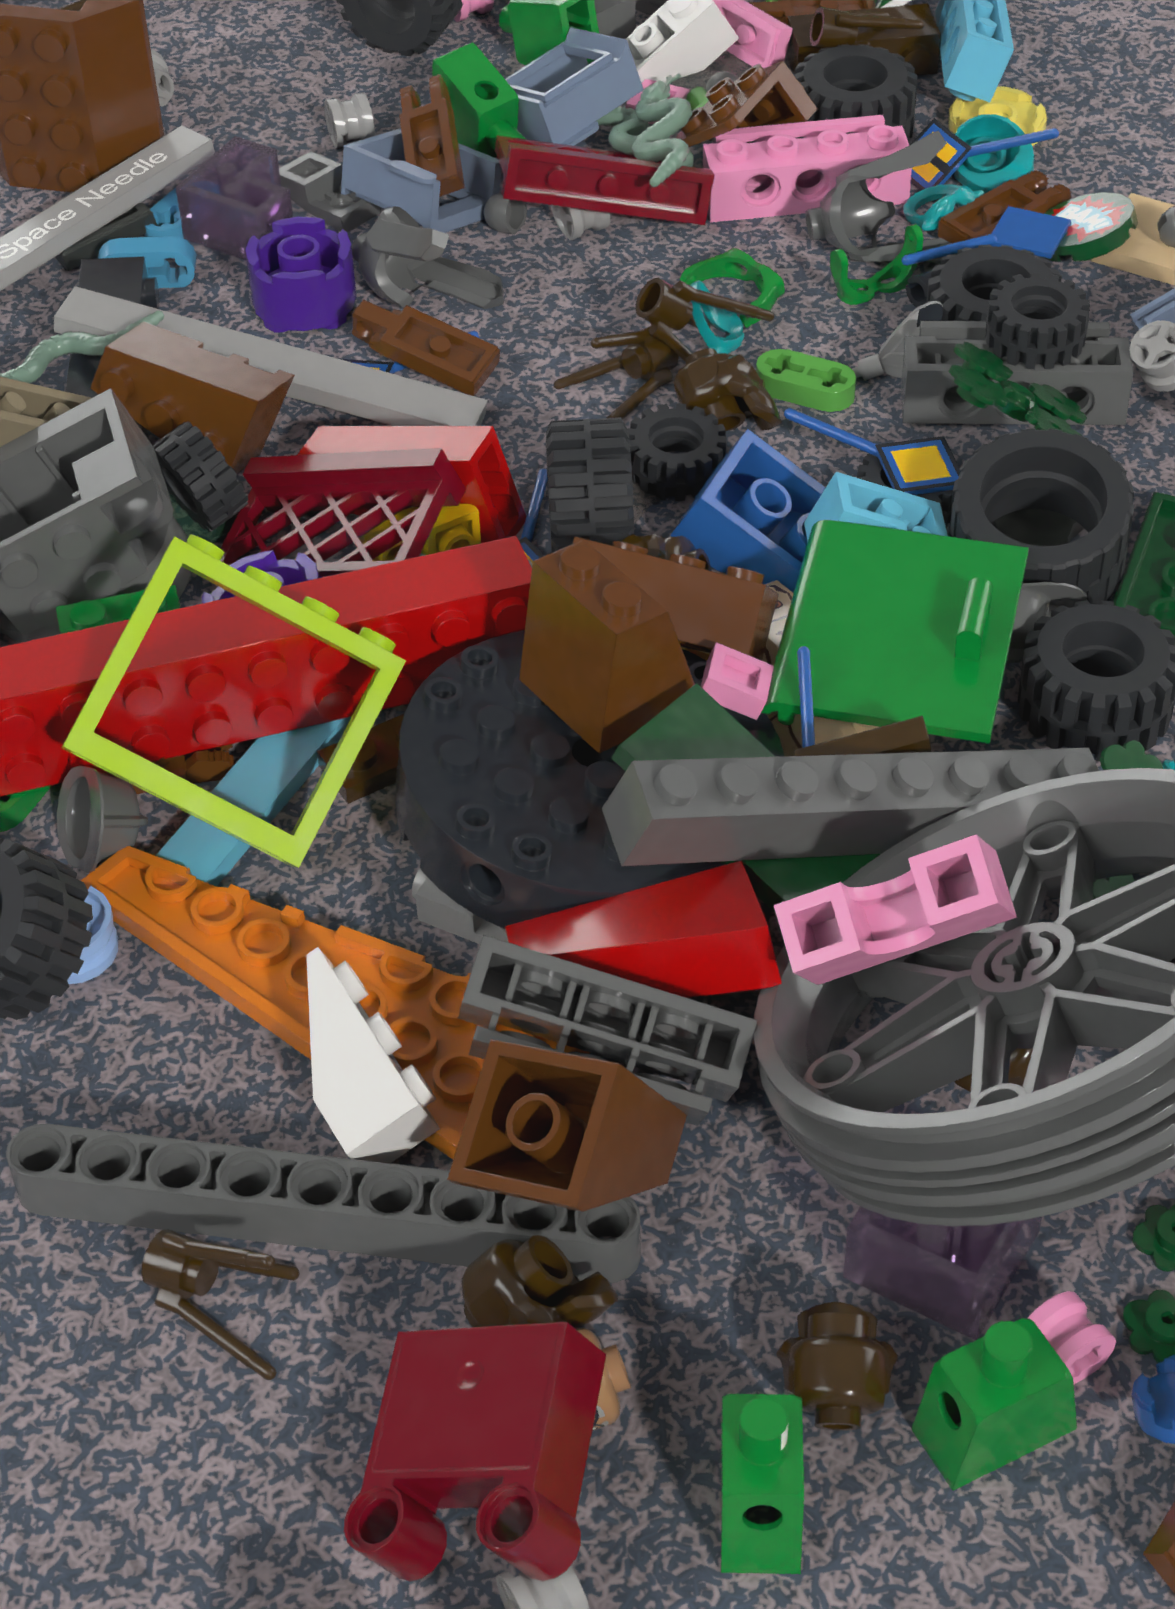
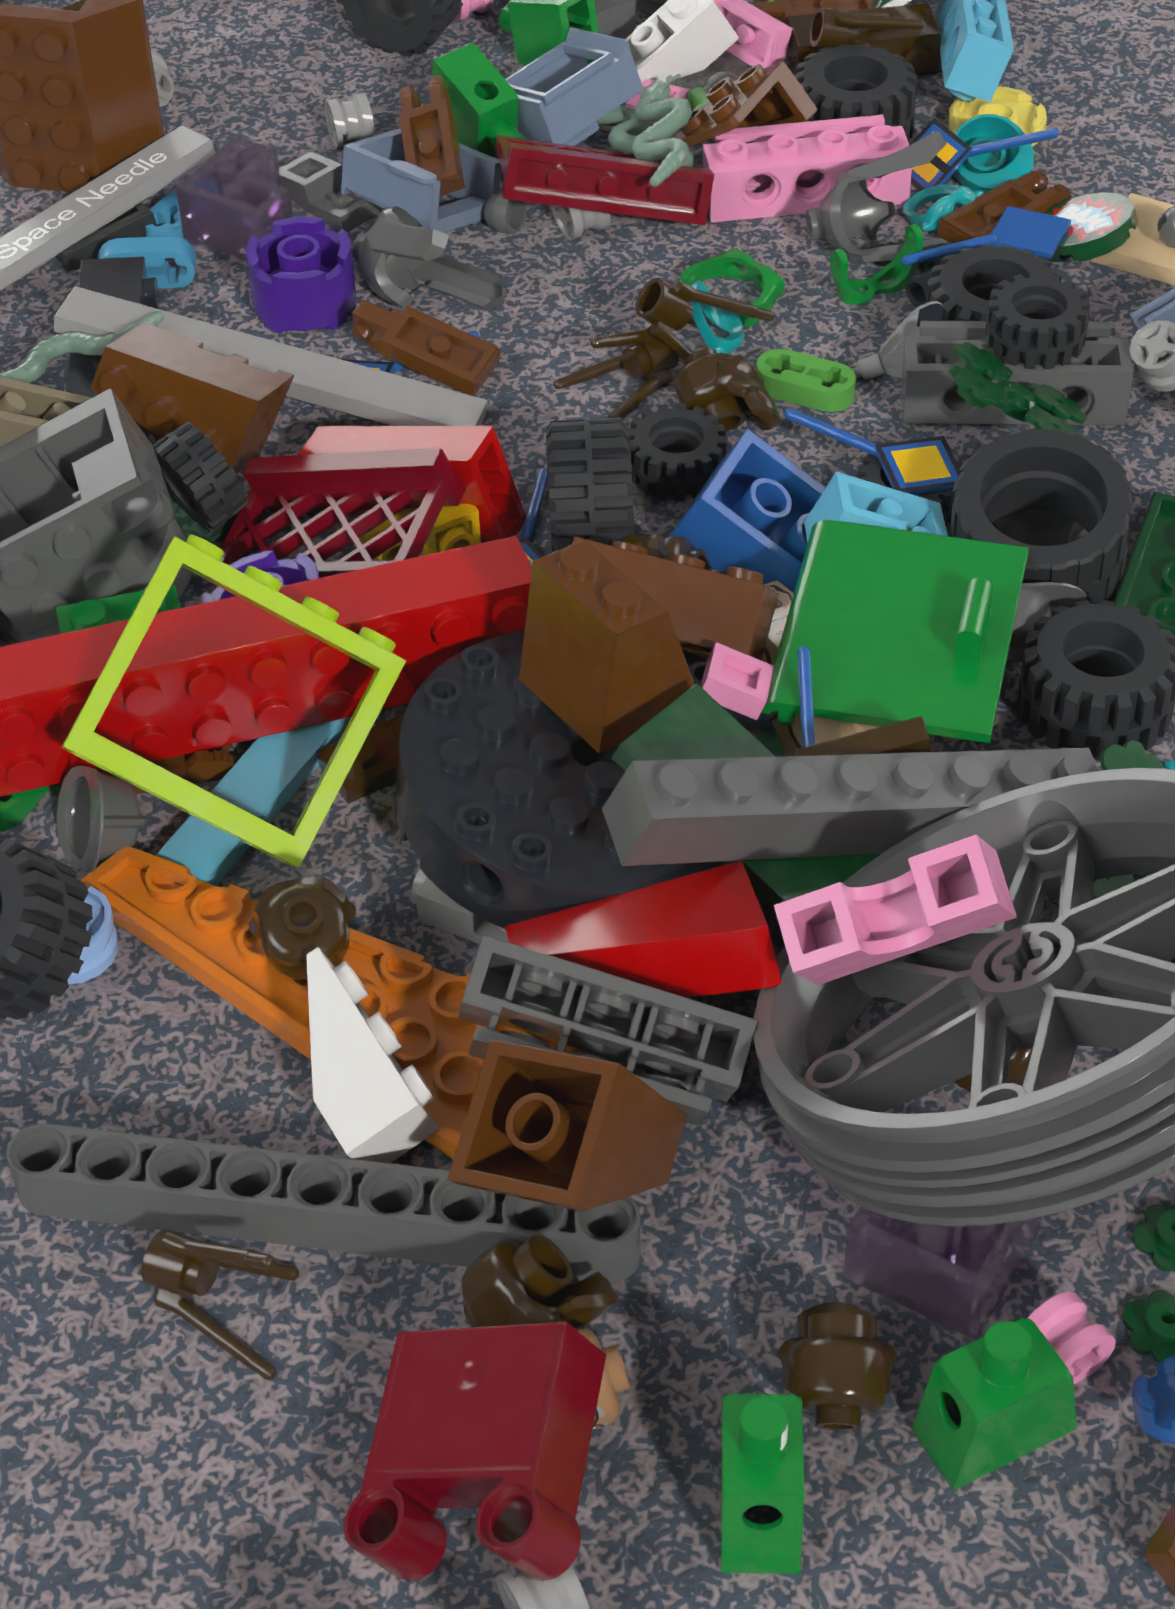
none -> dark brown head [248,877,356,980]

